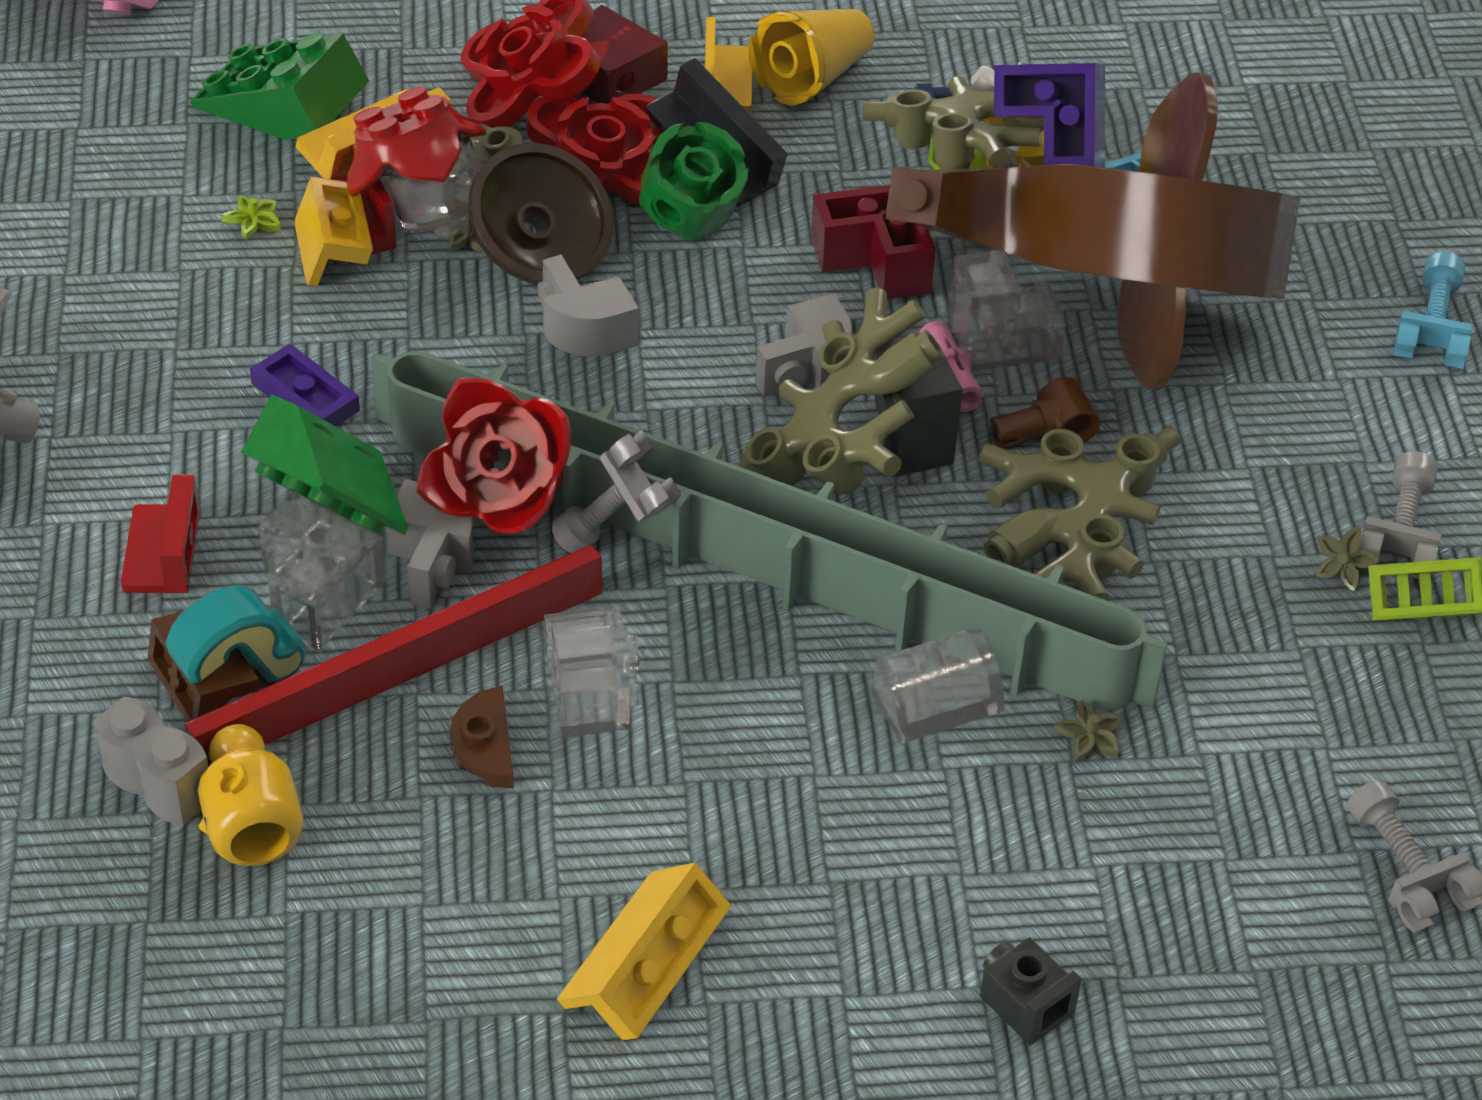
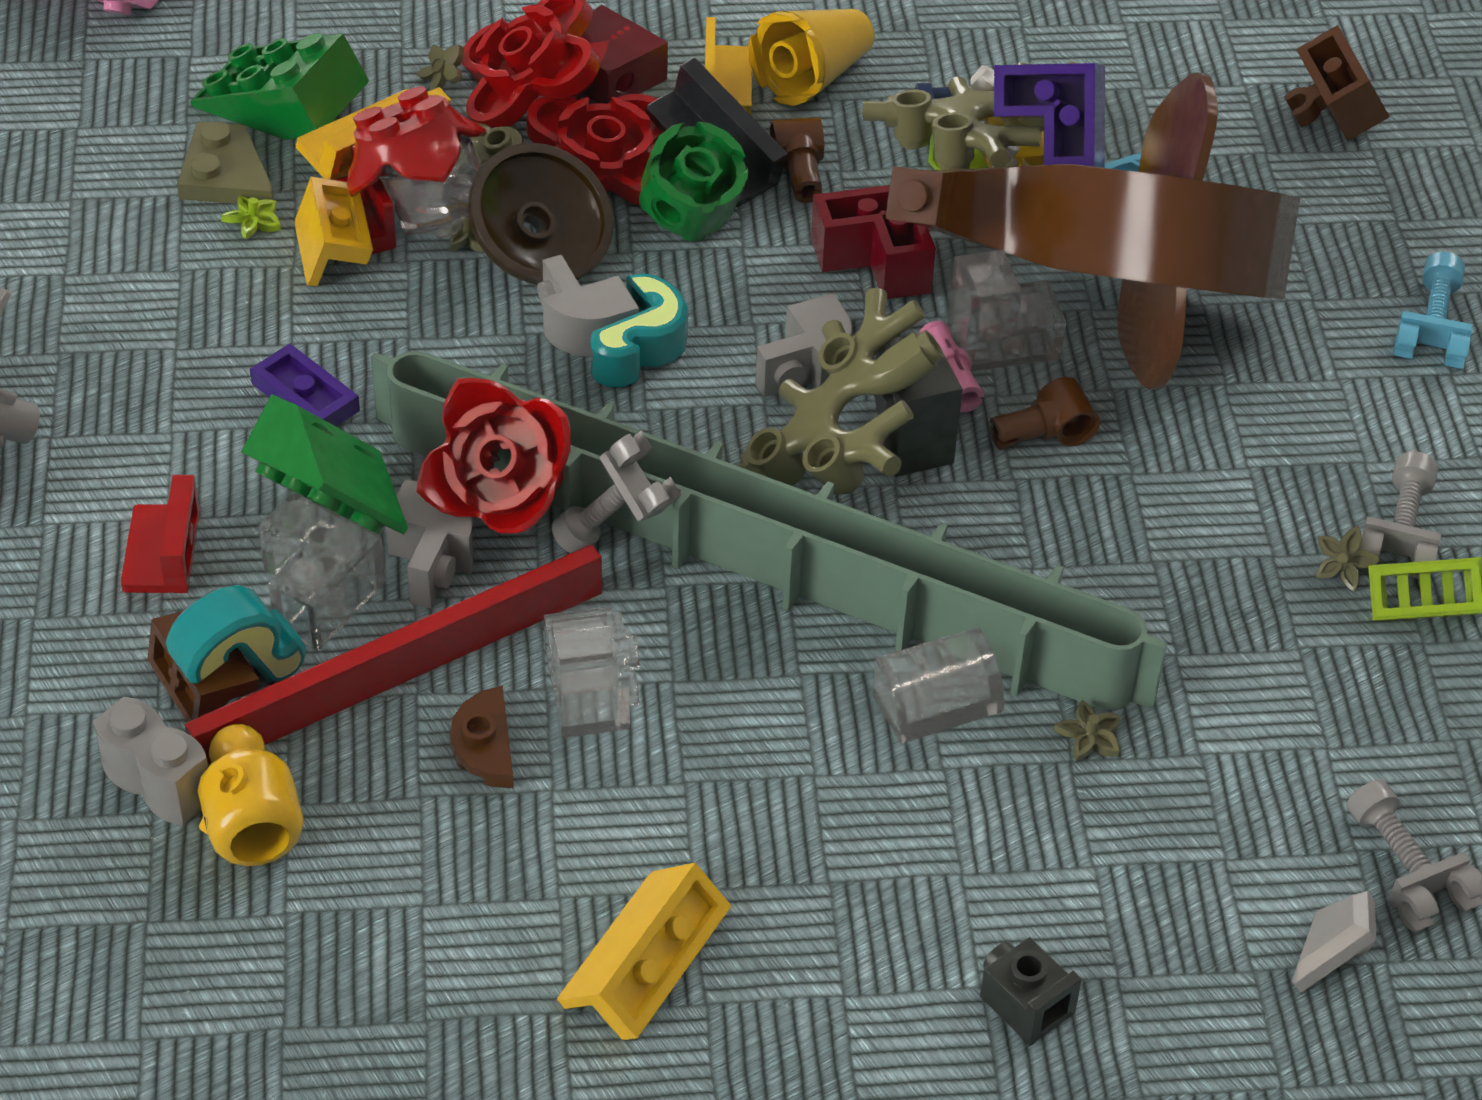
olive plant [978,426,1181,601] -> none
none -> olive wing [177,121,274,204]
none -> olive plant [415,44,464,91]
none -> teal animal [590,273,688,387]
none -> reddish brown pin [770,117,824,203]
none -> reddish brown brick [1284,25,1390,141]
none -> light grey piece [1292,891,1376,992]

